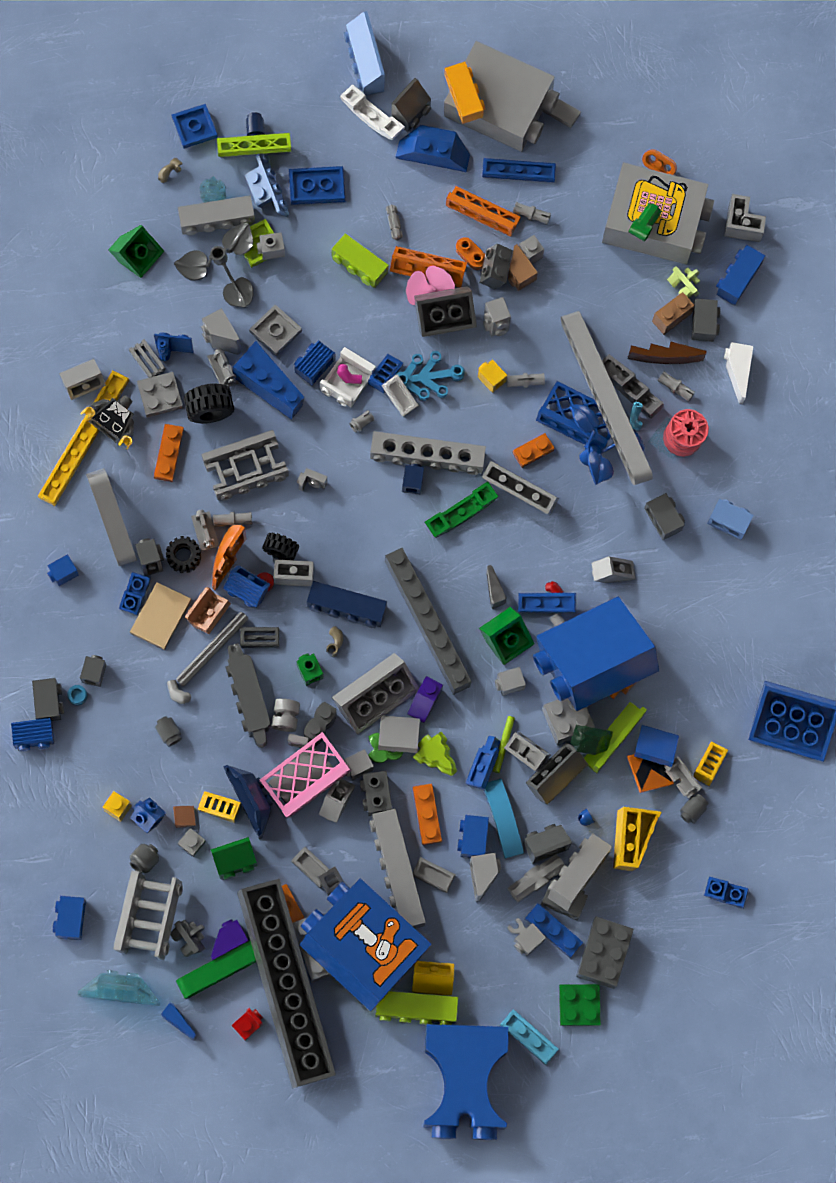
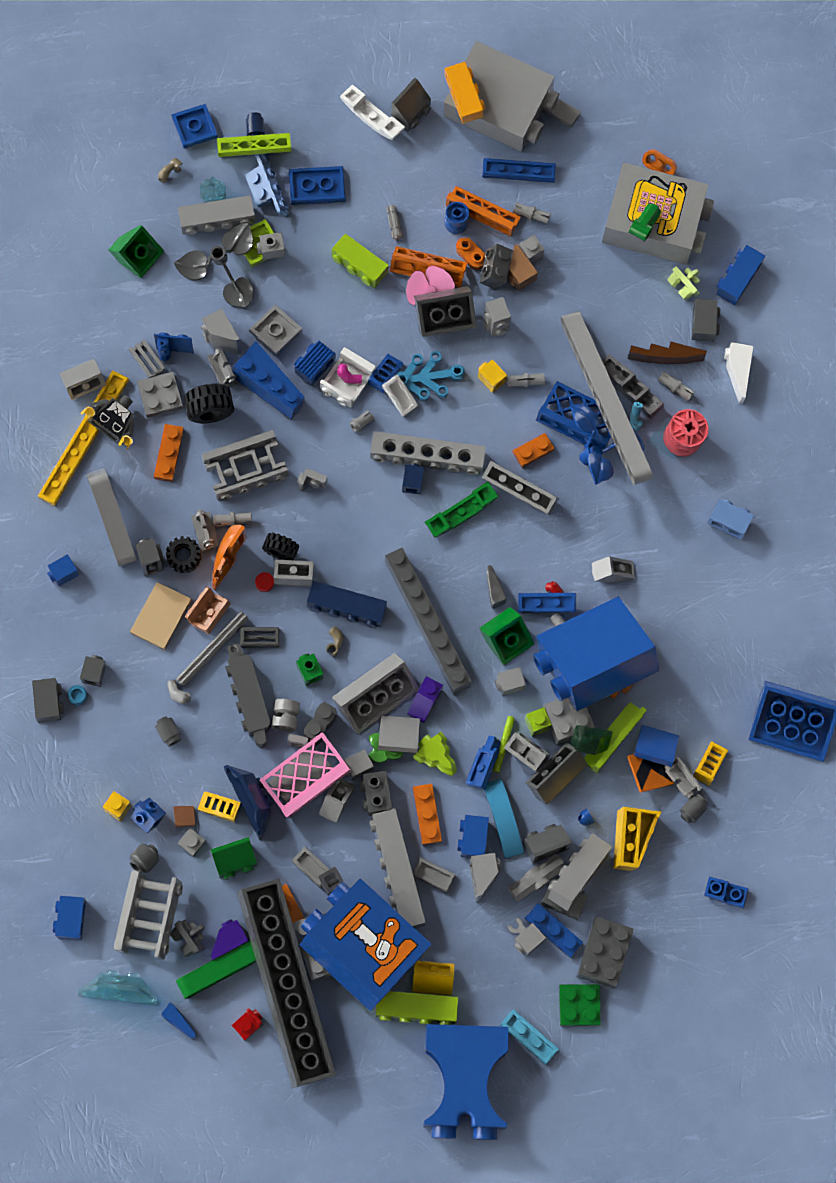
blue brick [11,718,55,751] -> none
blue slope [119,572,151,615] -> none
blue brick [223,565,270,608] -> none
slope [344,11,385,96] -> none
blue wedge [396,125,470,172] -> none
dark grey brick [644,493,685,540] -> none
medium nougat brick [652,292,695,335] -> none
light grey brick [724,194,766,242] -> none
none -> blue wheel [445,202,469,234]
none -> lime brick [525,707,552,737]

